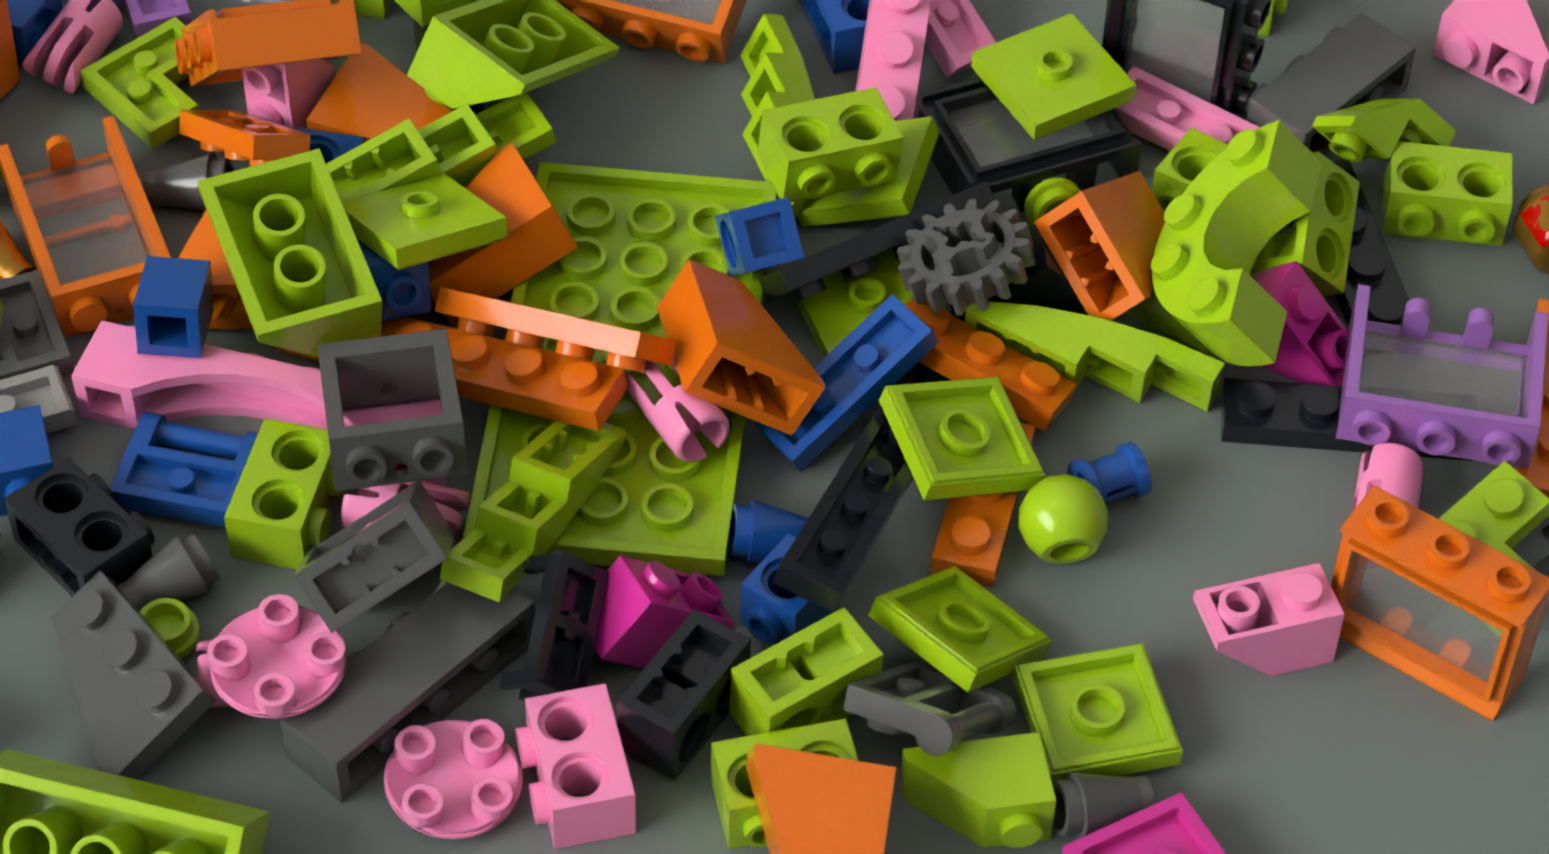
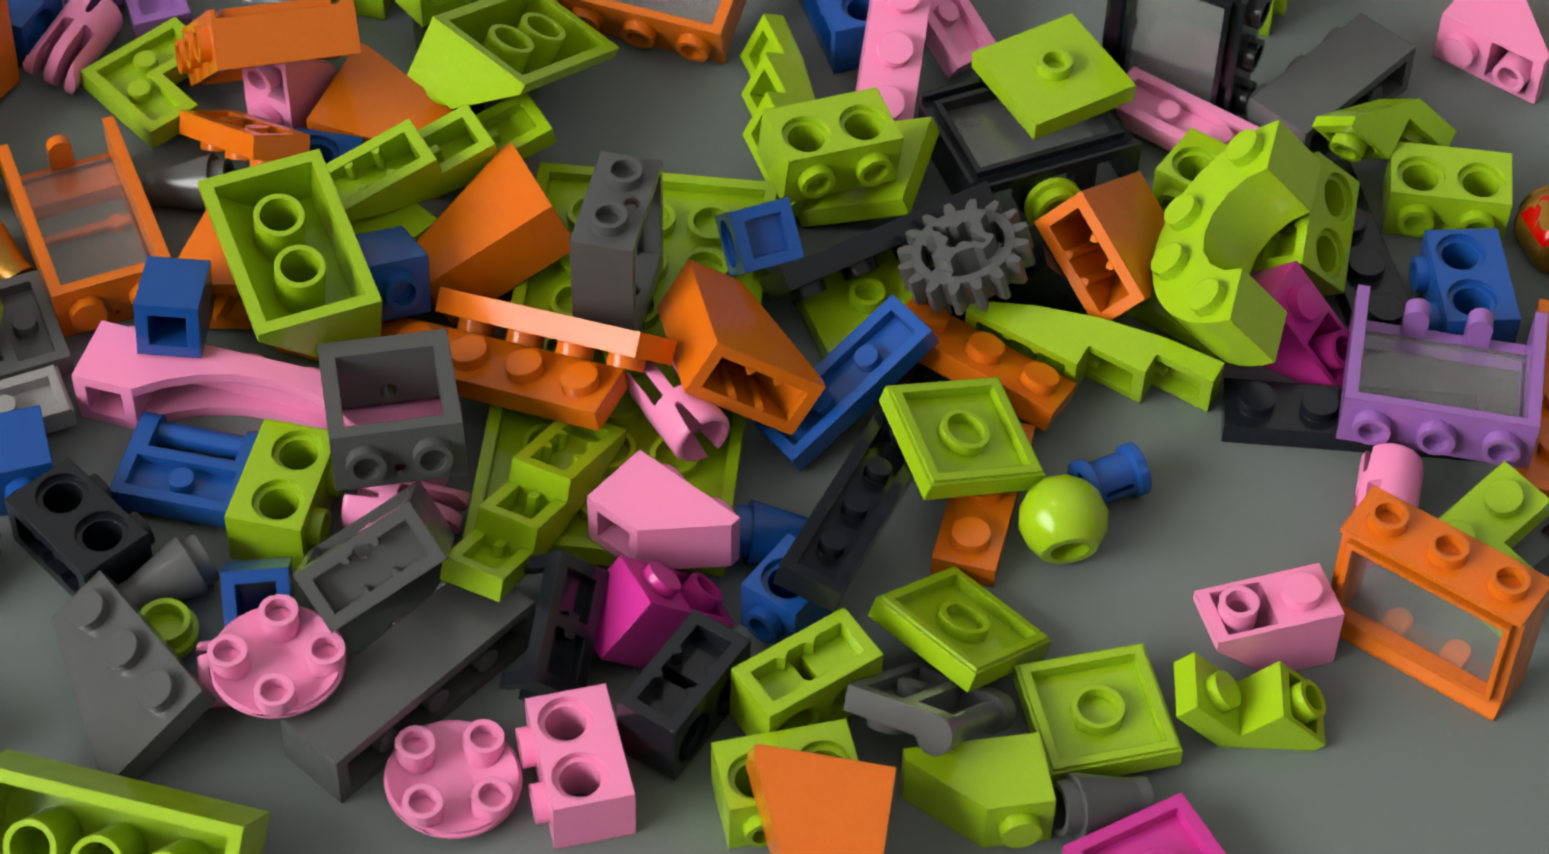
lime plate [342,173,508,270] -> none
none -> blue brick [220,557,295,628]
none -> dark grey window [570,151,664,332]
none -> bright pink slope [587,450,740,570]
none -> lime slope [1174,652,1326,751]
none -> blue brick [1409,228,1522,363]

